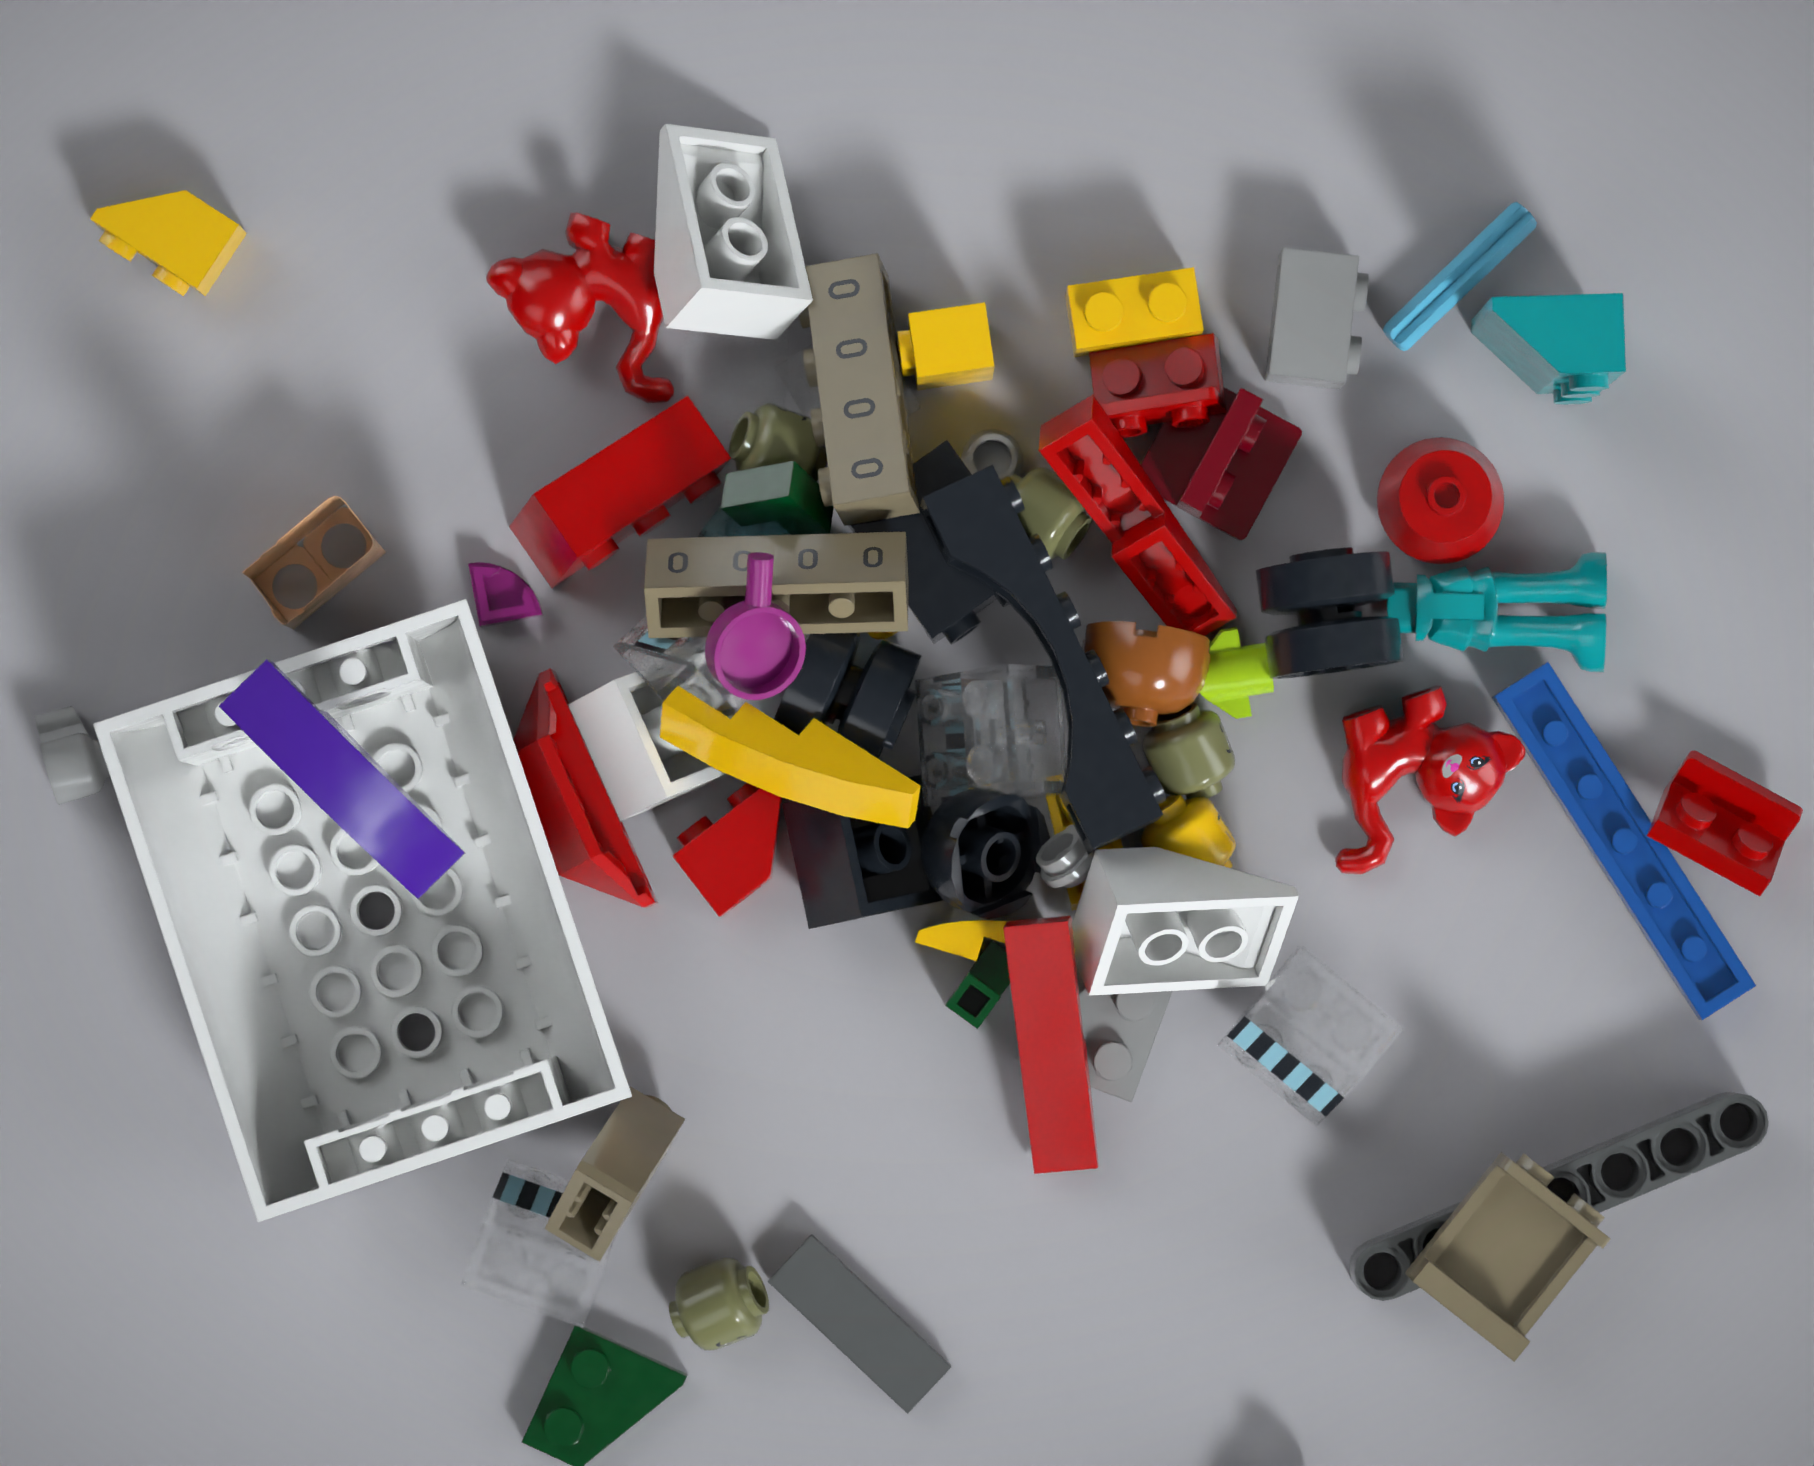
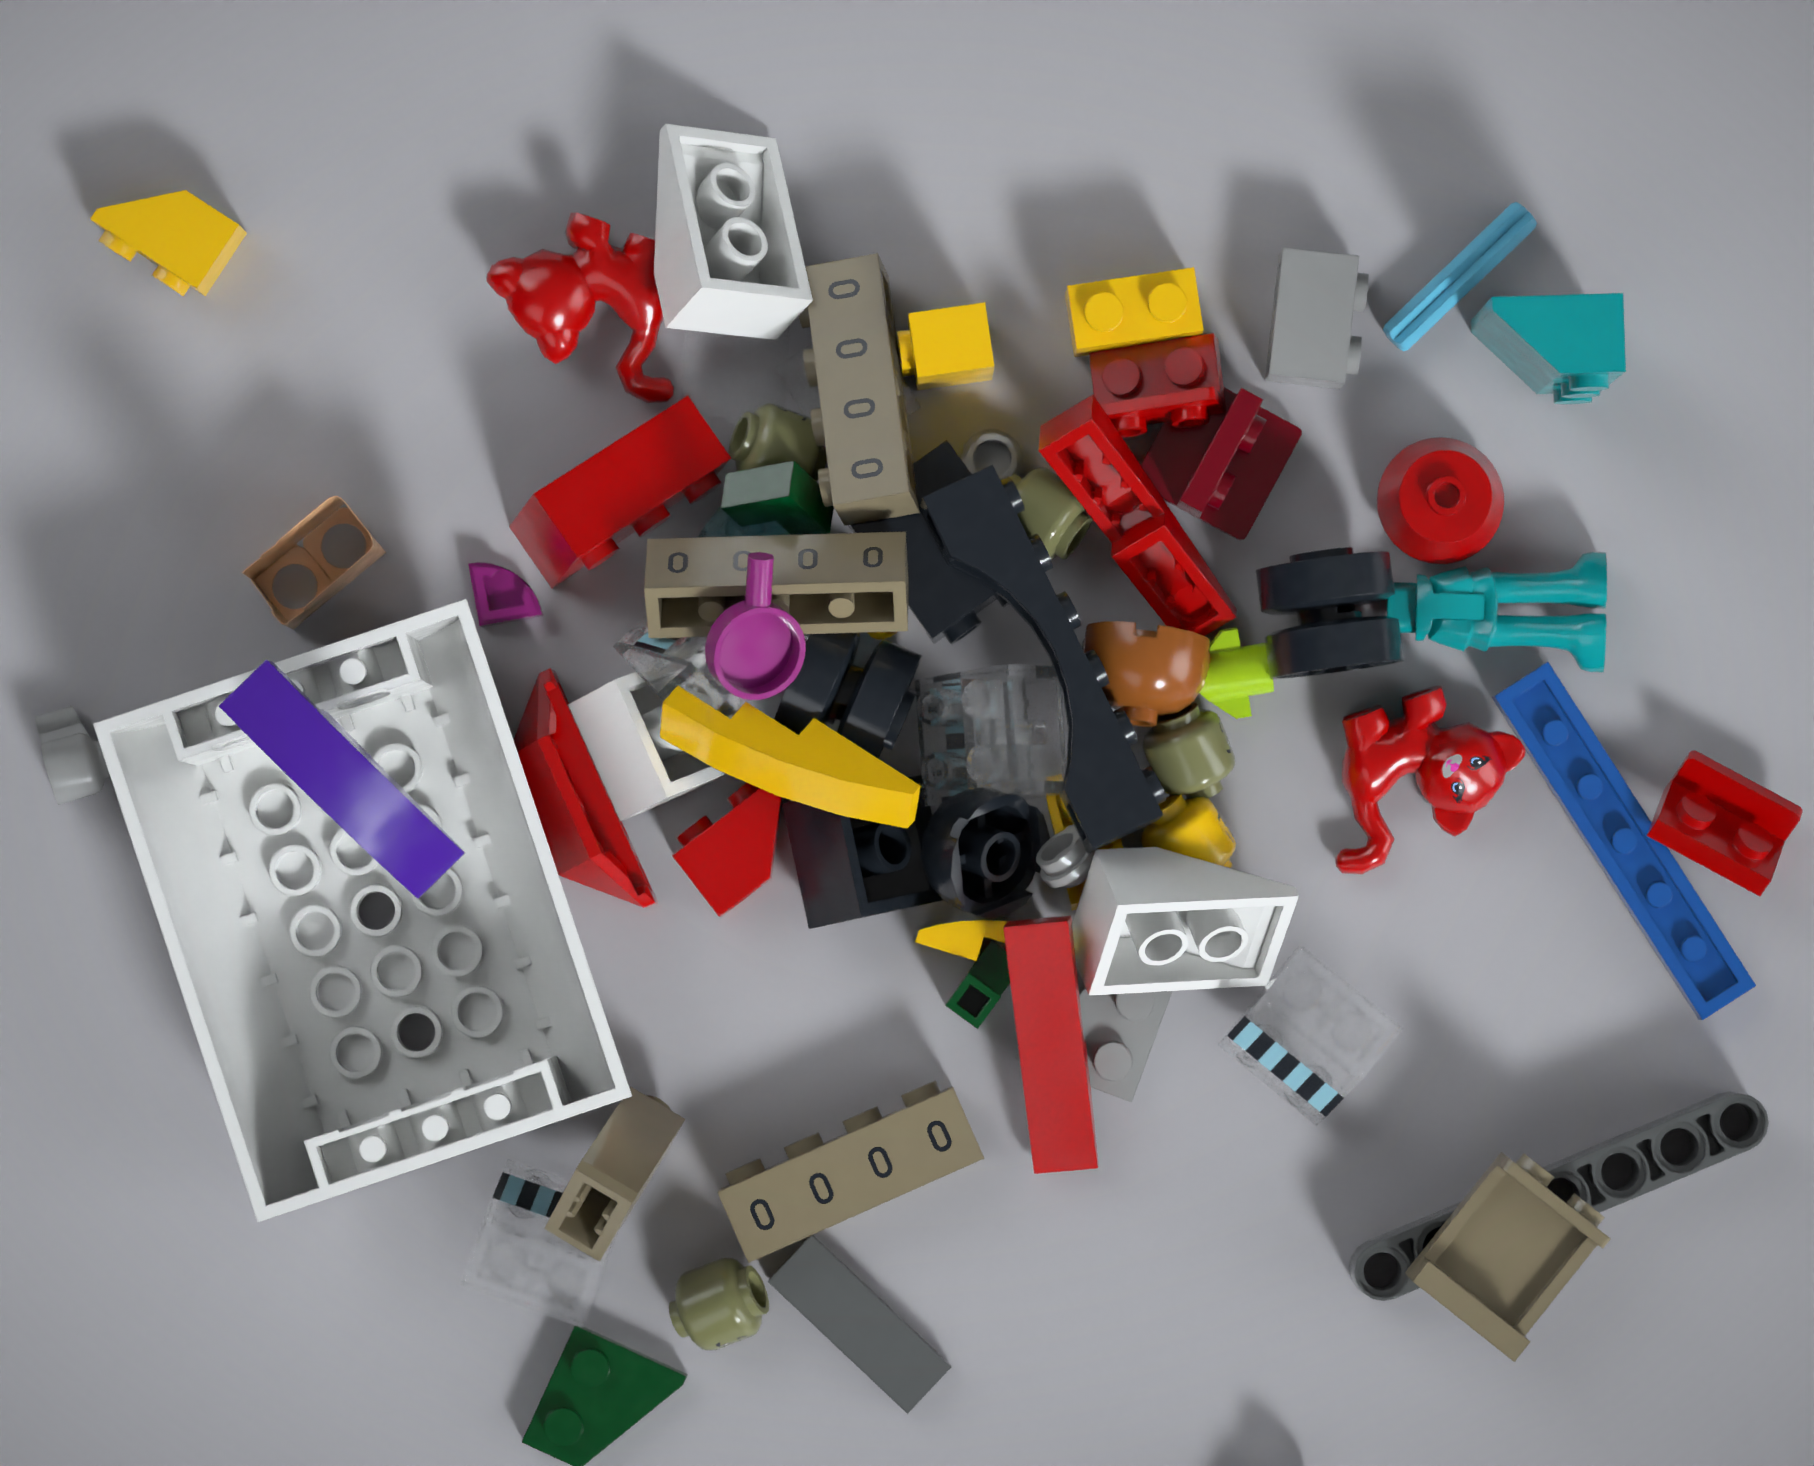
none -> dark tan brick [717,1080,985,1263]

